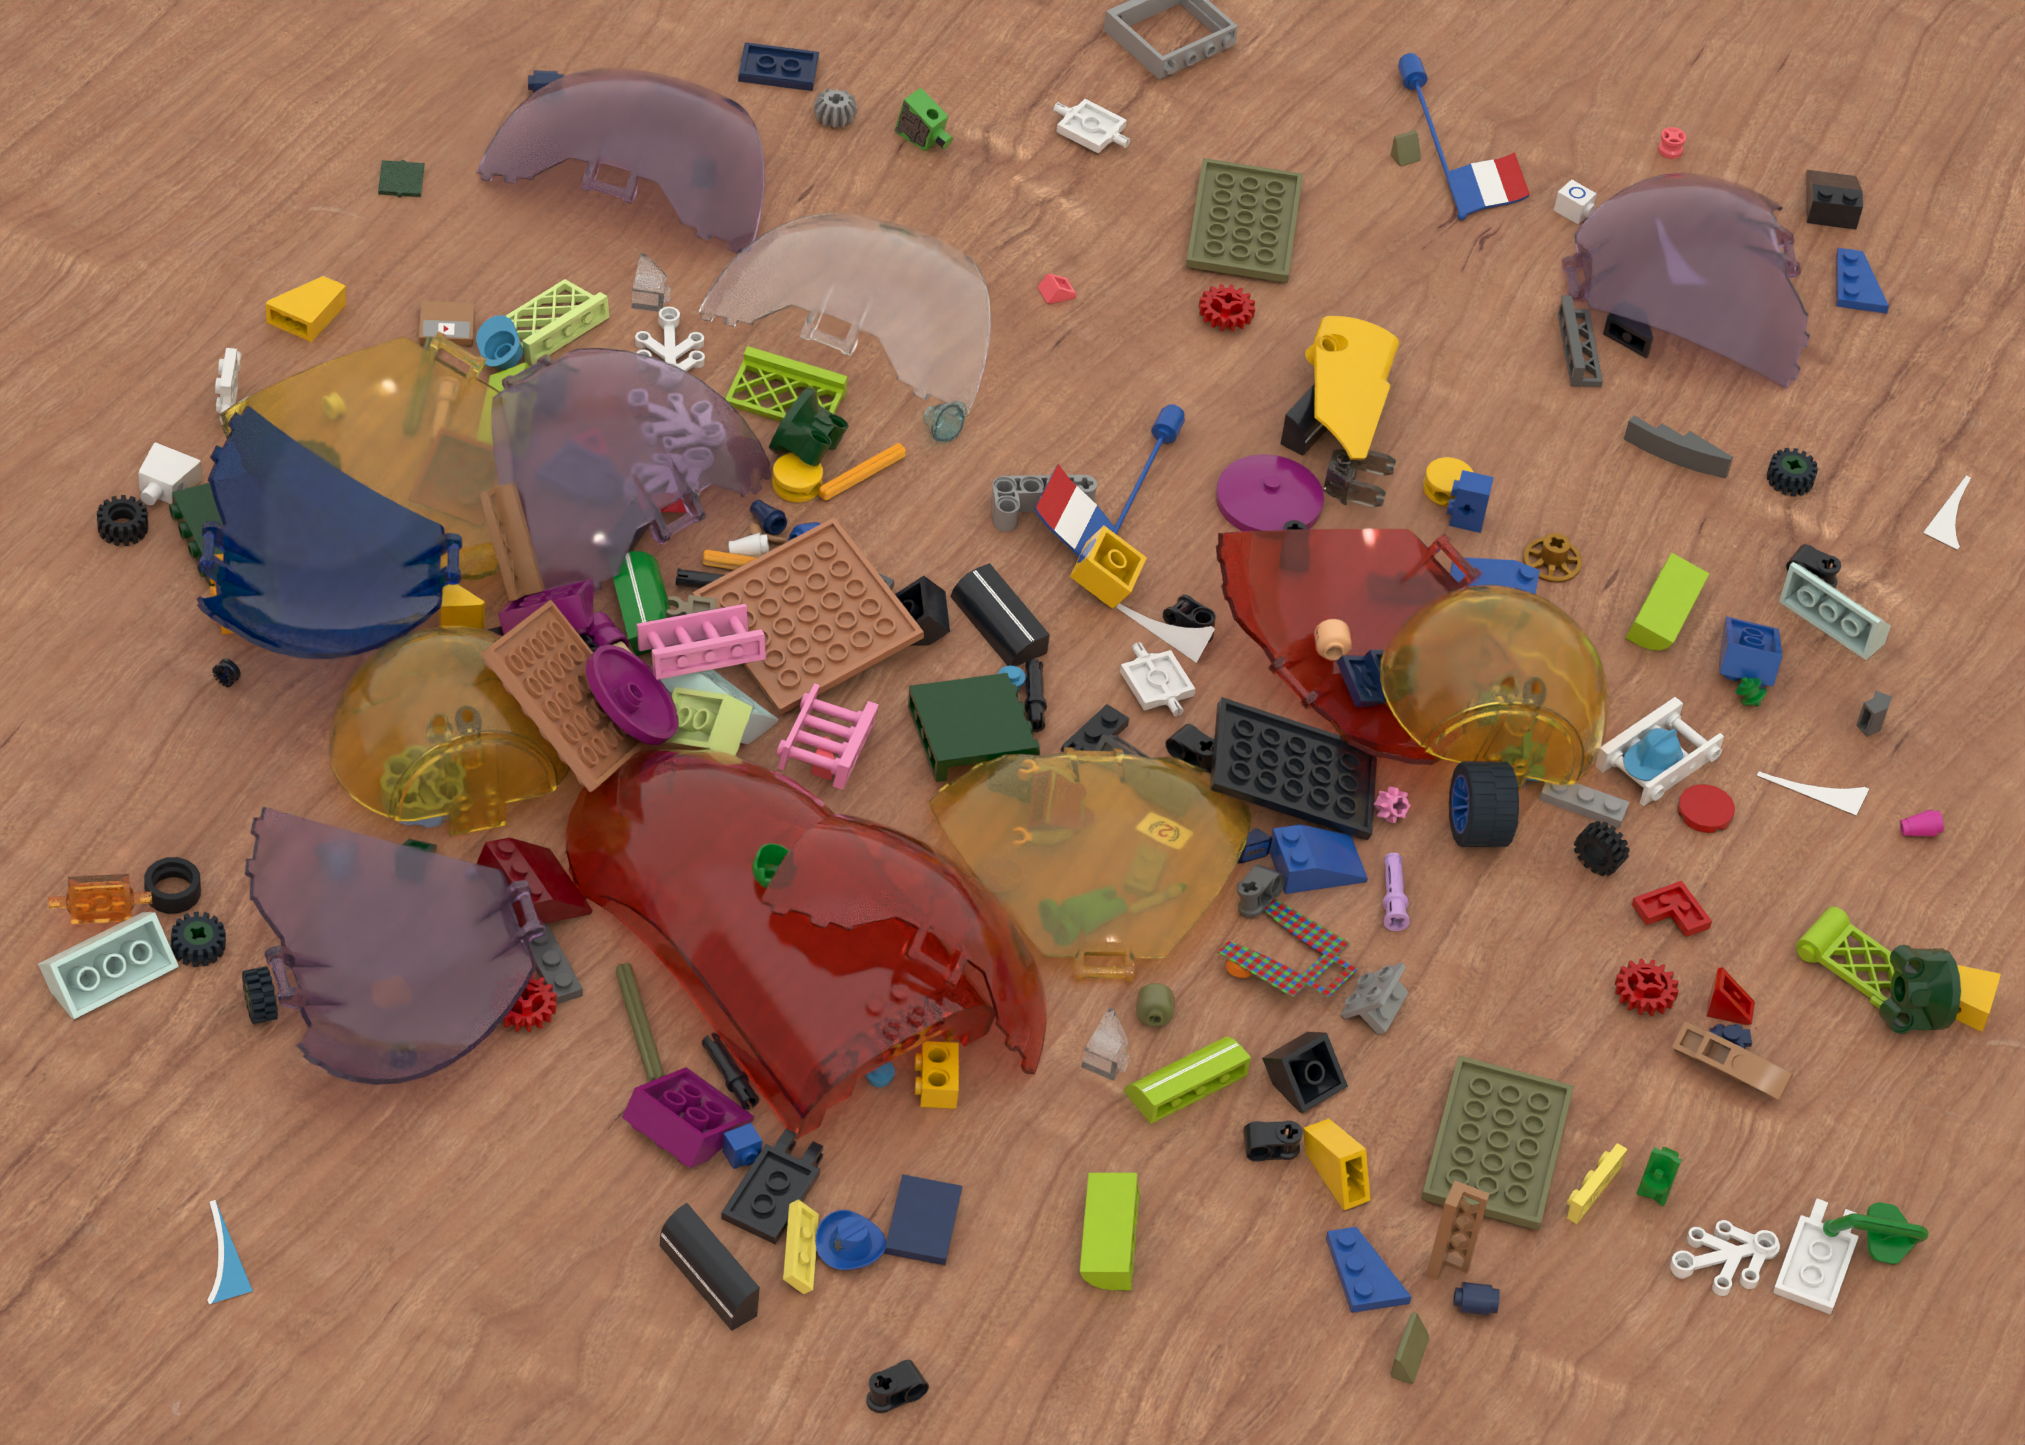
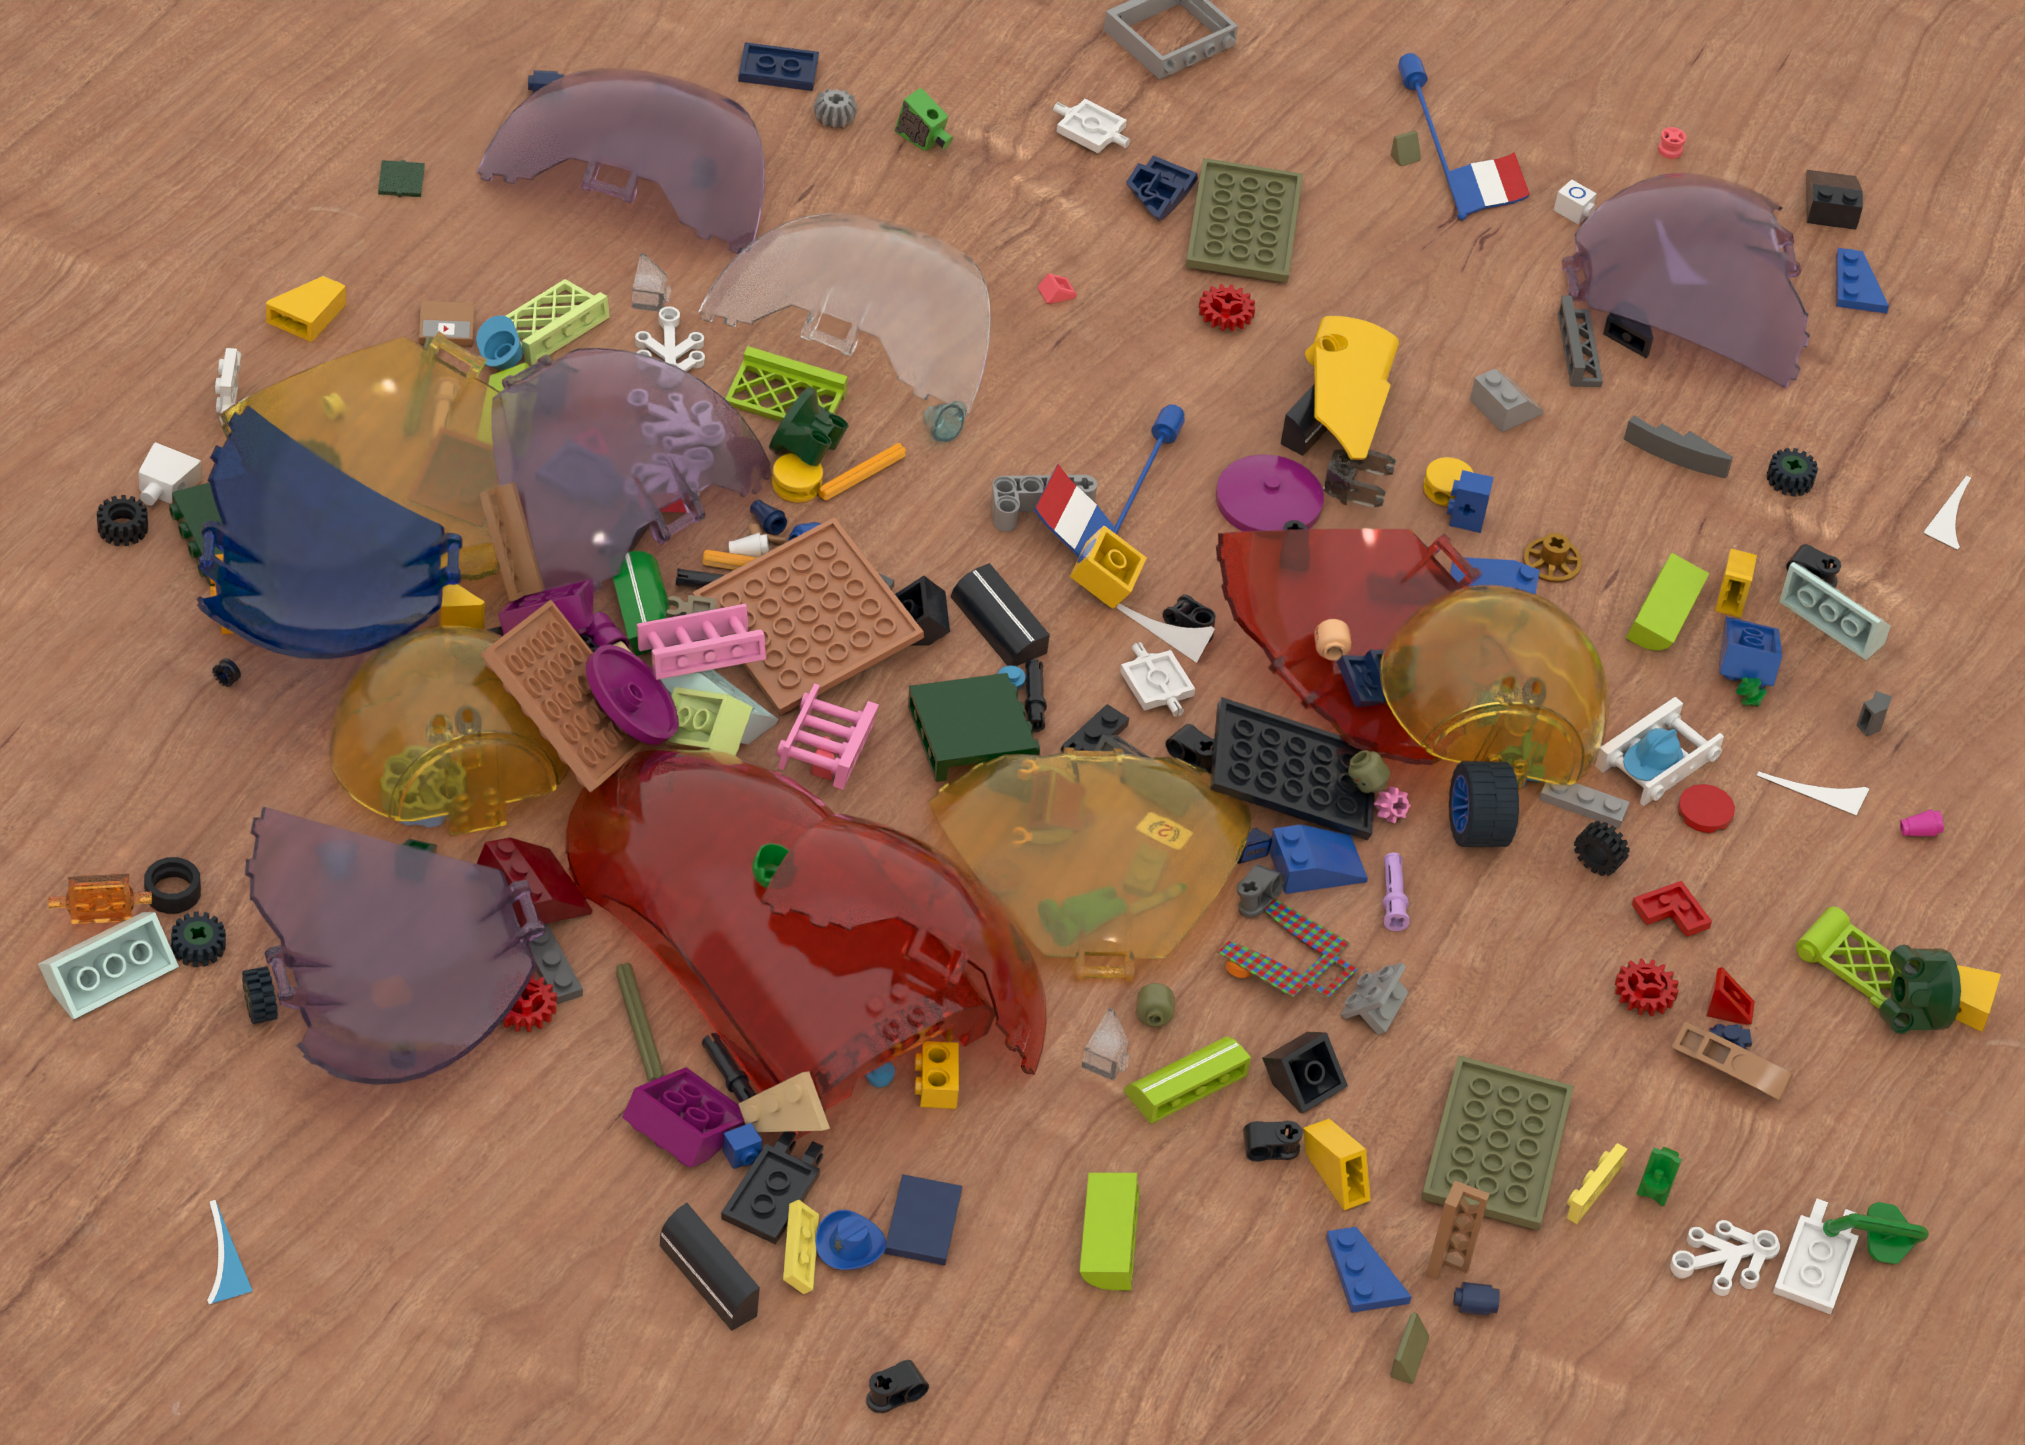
none -> tan wing [738,1071,830,1132]
none -> dark blue slope [1126,155,1198,221]
none -> olive head [1348,750,1391,793]
none -> light grey slope [1470,369,1544,432]
none -> yellow slope [1715,548,1757,618]

